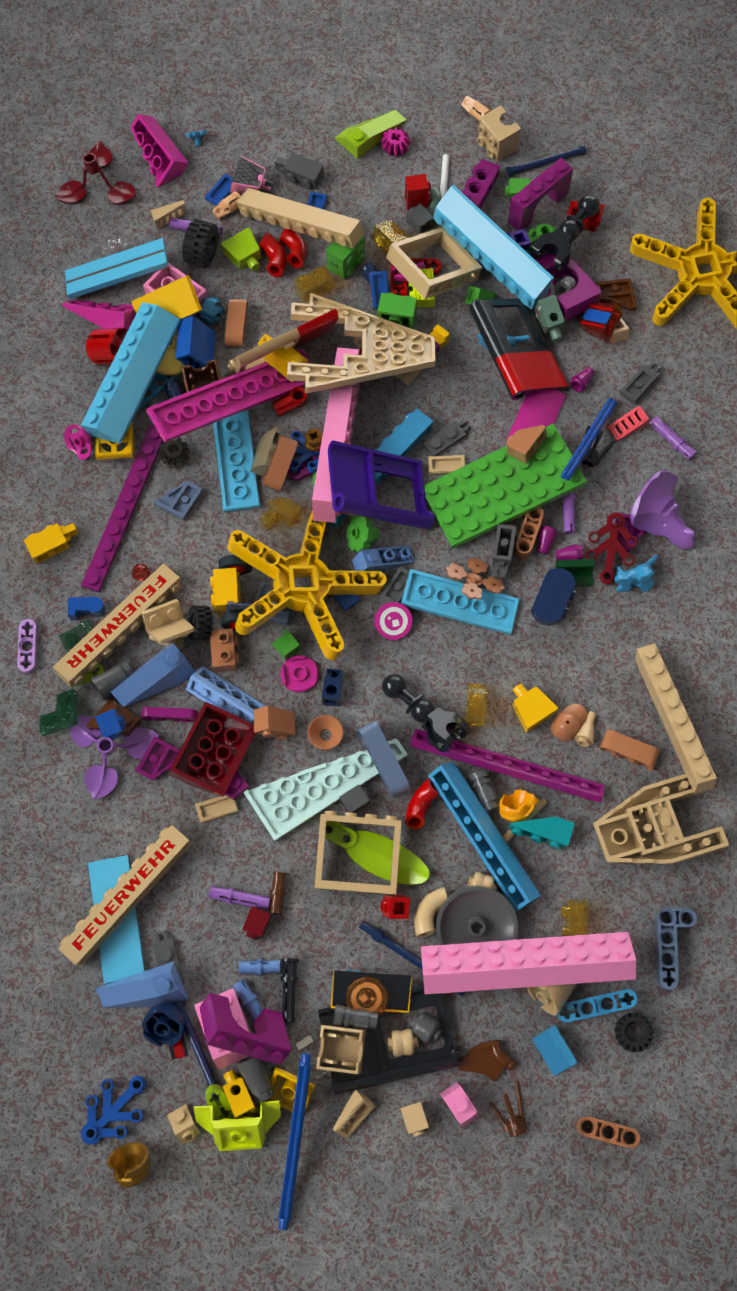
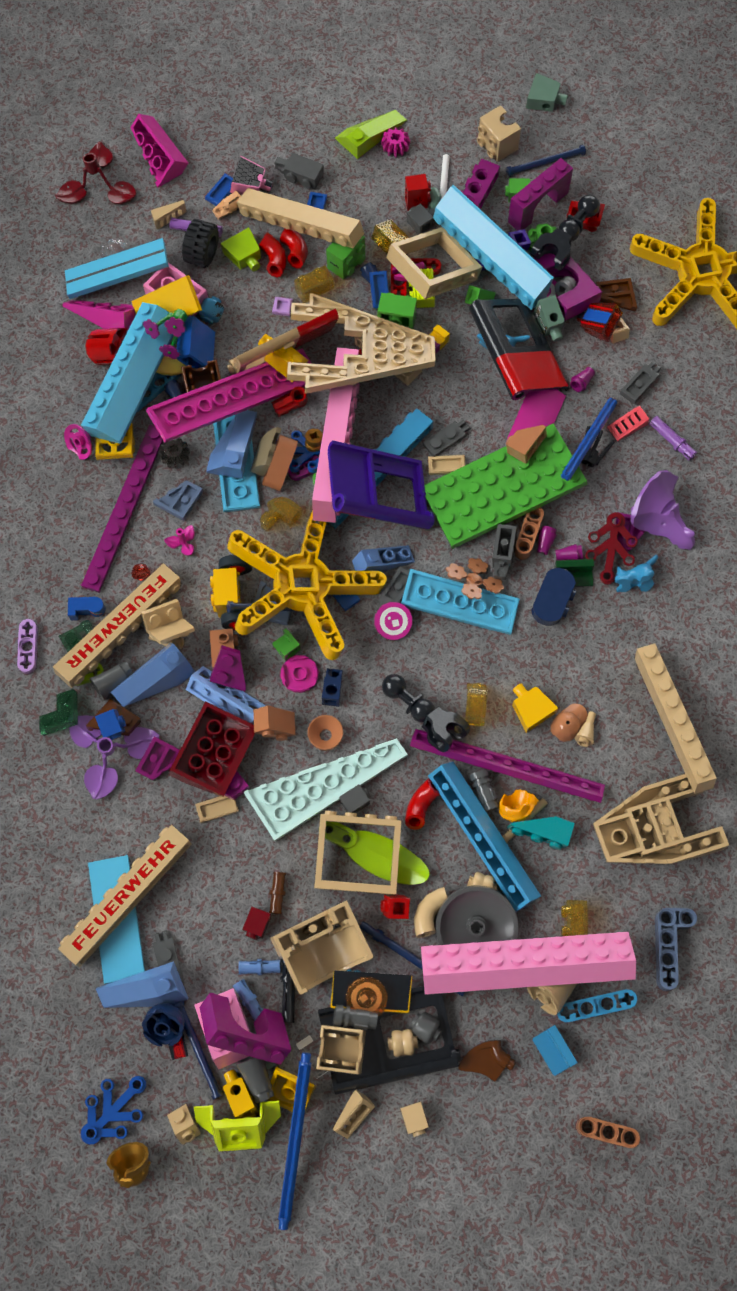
yellow hinge [24,523,78,564] -> none
magenta beam [141,707,198,722] -> none
dark azure plant [186,130,207,146] -> none
black tyre [186,605,214,640] -> none
lime beam [205,1084,235,1120] -> none
medium lavender pin [209,885,271,910] -> none
nougat beam [225,299,248,347] -> none
bright green plant [346,516,380,552] -> none
sand blue beam [356,721,411,799] -> none
bright pink torso [439,1082,479,1129] -> none
light nougat hinge [461,96,491,122] -> none
reddish brown plant [489,1080,527,1137] -> none
medium lavender pin [561,491,576,534] -> none
nougat beam [600,730,660,770] -> none
black tyre [614,1012,654,1052] -> none
none -> magenta plant [143,309,188,359]
none -> dark pink plant [164,525,195,556]
none -> medium blue wedge [206,410,257,479]
none -> magenta wing [210,645,246,691]
none -> tan piece [270,900,373,994]
none -> lavender tile [272,297,293,316]
none -> sand green torso [526,73,568,112]

